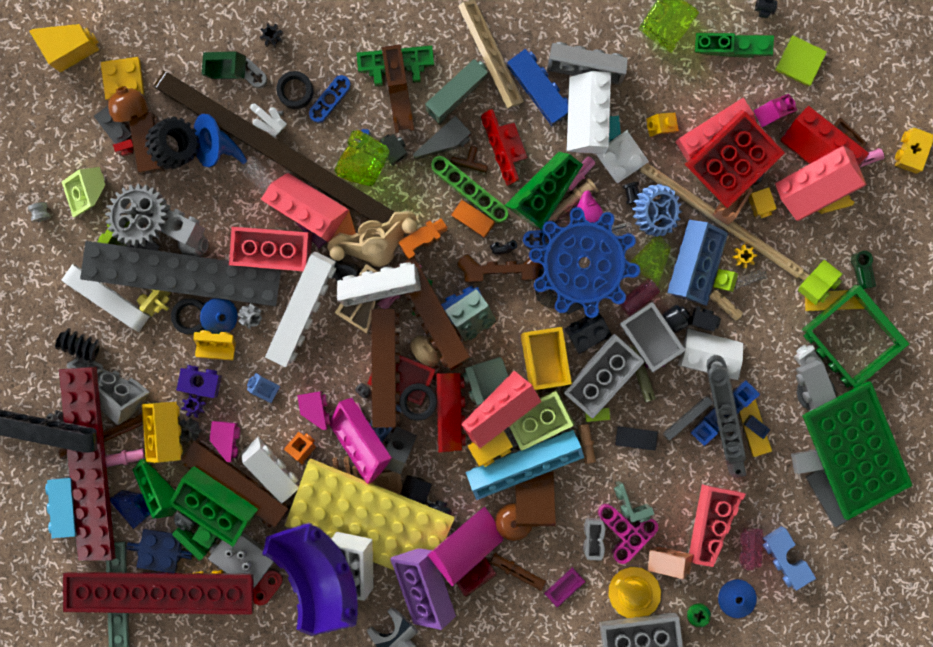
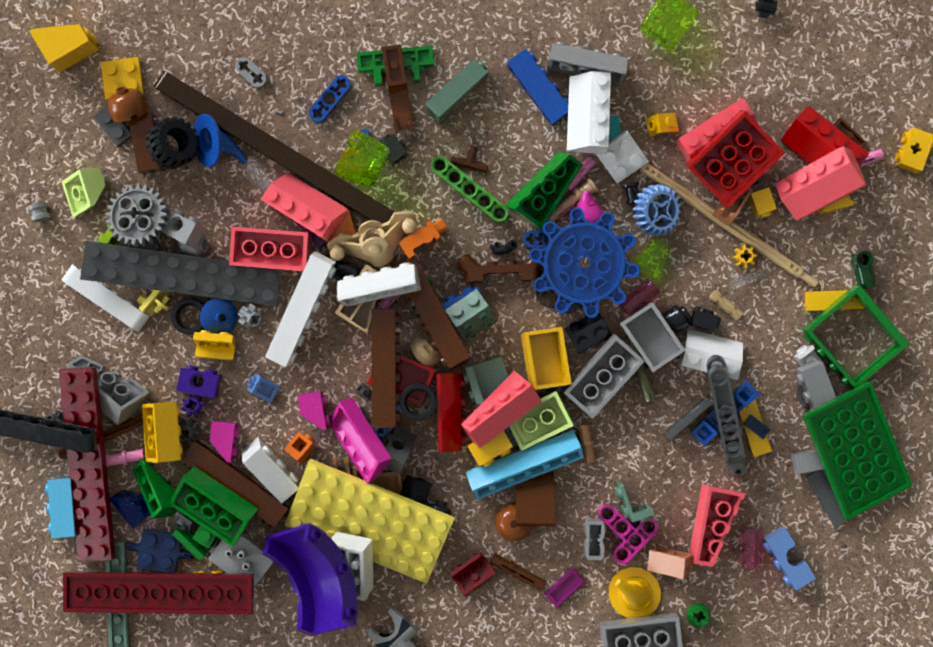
black piece [55,328,100,363] -> none
red plate [113,139,134,156] -> none
dark green panel [201,51,246,79] -> none
white rock [250,104,287,138] -> none
red plate [254,570,283,606] -> none
black gear [259,23,284,48] -> none
black tyre [276,71,314,109] -> none
medium lavender slope [390,548,456,630] -> none
dark grey slope [413,116,471,160] -> none
dark pink slope [427,506,503,586] -> none
orange slope [451,200,496,238] -> none
tan plate [458,0,524,109] -> none
red bracket [481,109,528,186] -> none
lime piece [584,407,610,422] -> none
black slope [615,426,658,451] -> none
medium blue slope [667,220,728,306] -> none
green slope [695,33,774,58] -> none
lime plate [713,269,738,292] -> none
blue dish [718,579,757,618] -> none
dark pink slope [753,94,798,127] -> none
lime tile [775,35,827,87] -> none
lime brick [798,260,843,305] -> none

